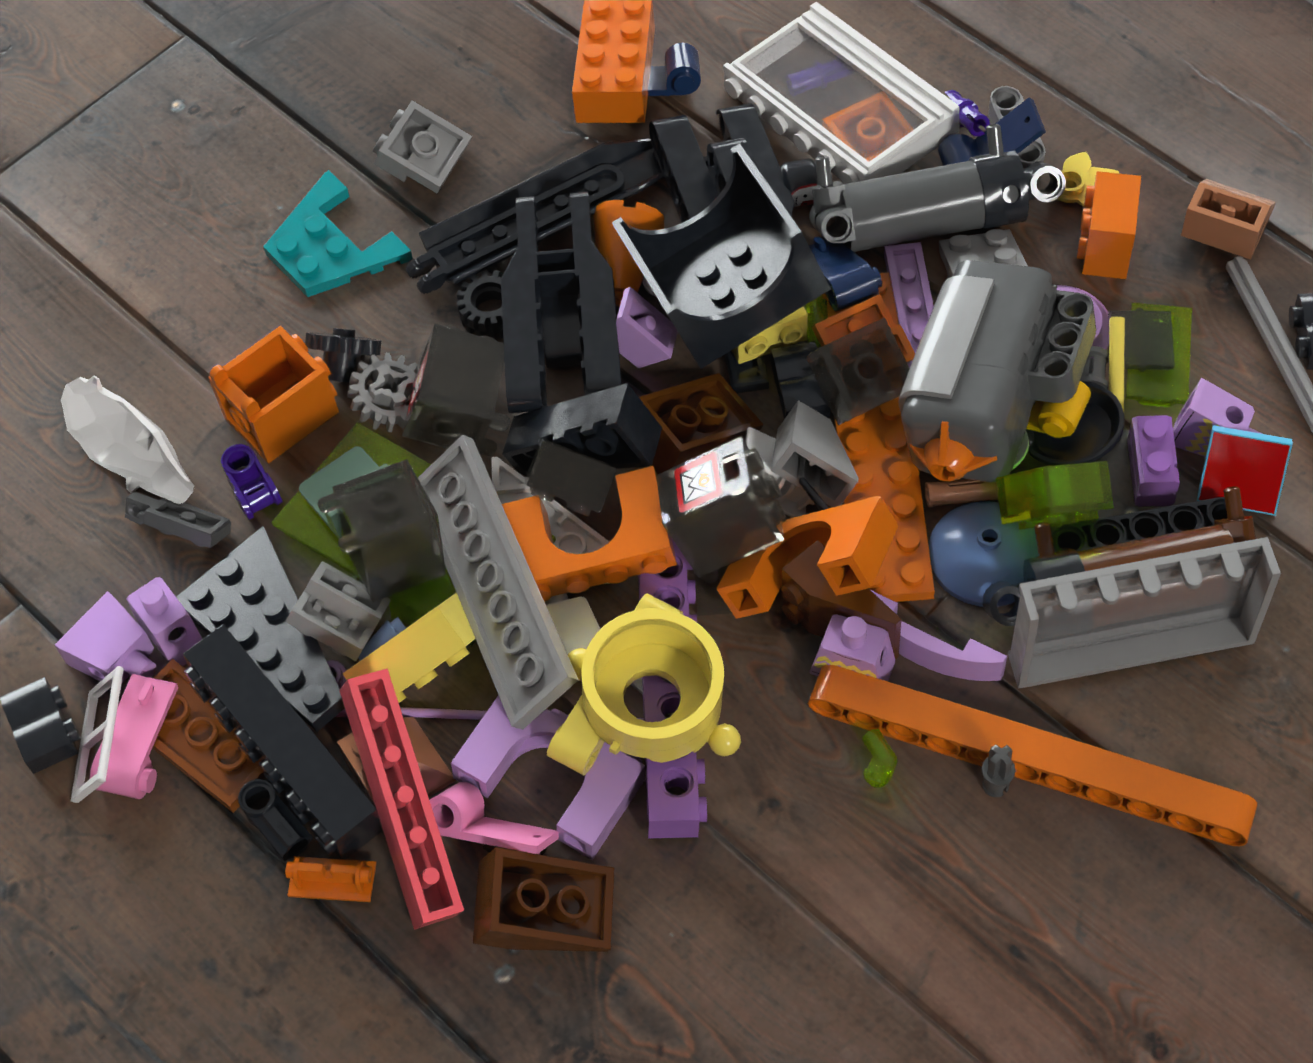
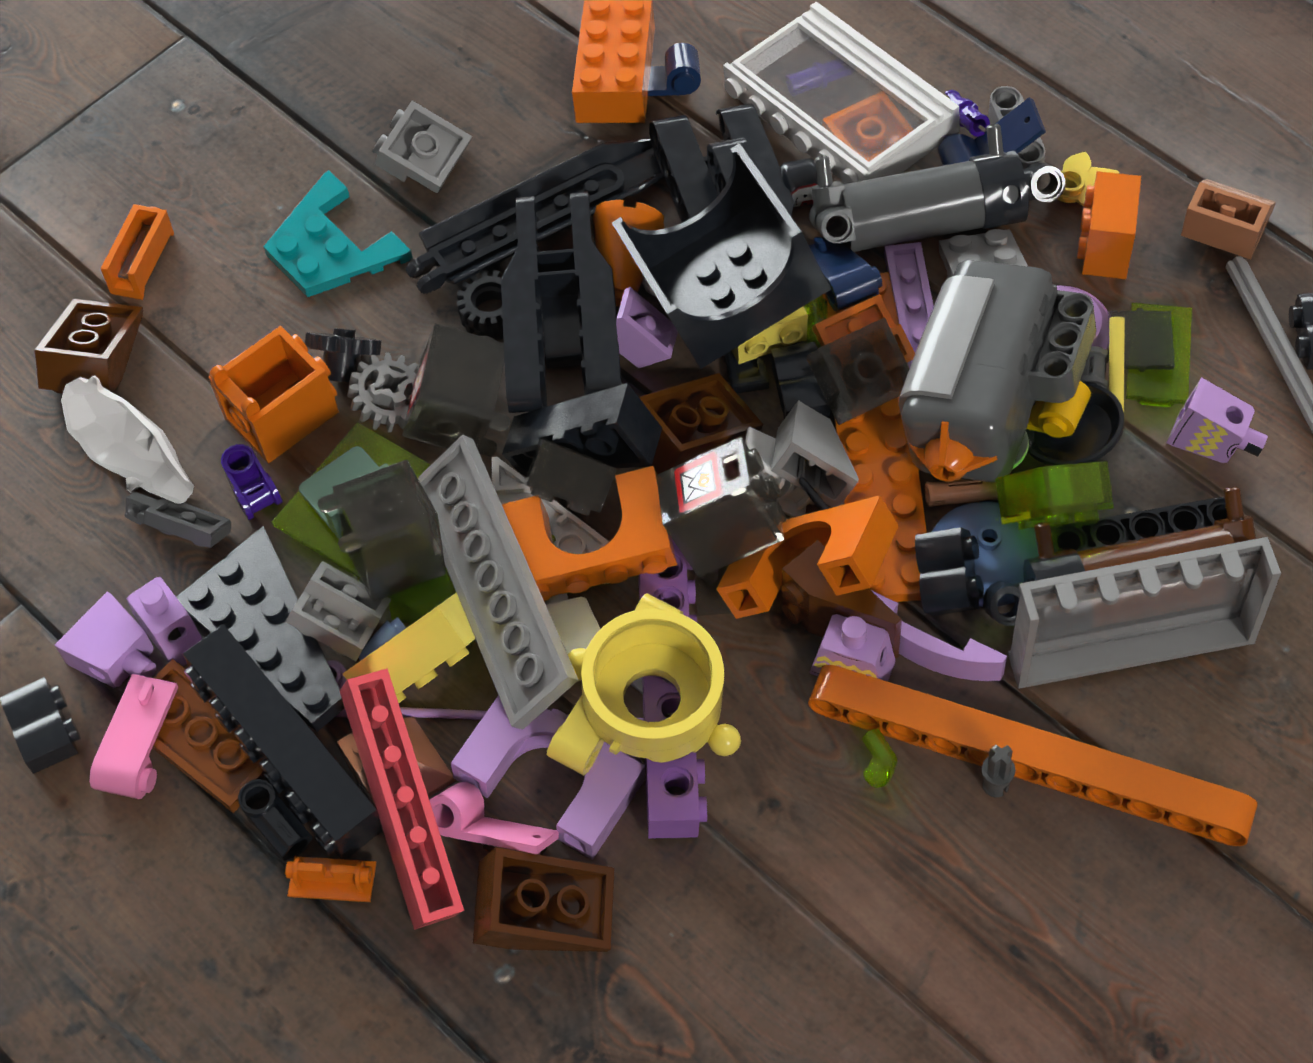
white window [71,666,124,803] -> none
medium lavender brick [1127,415,1180,507] -> none
red tile [1197,425,1293,516] -> none
none -> reddish brown slope [35,299,143,394]
none -> orange window [101,204,174,300]
none -> black brick [915,527,984,616]

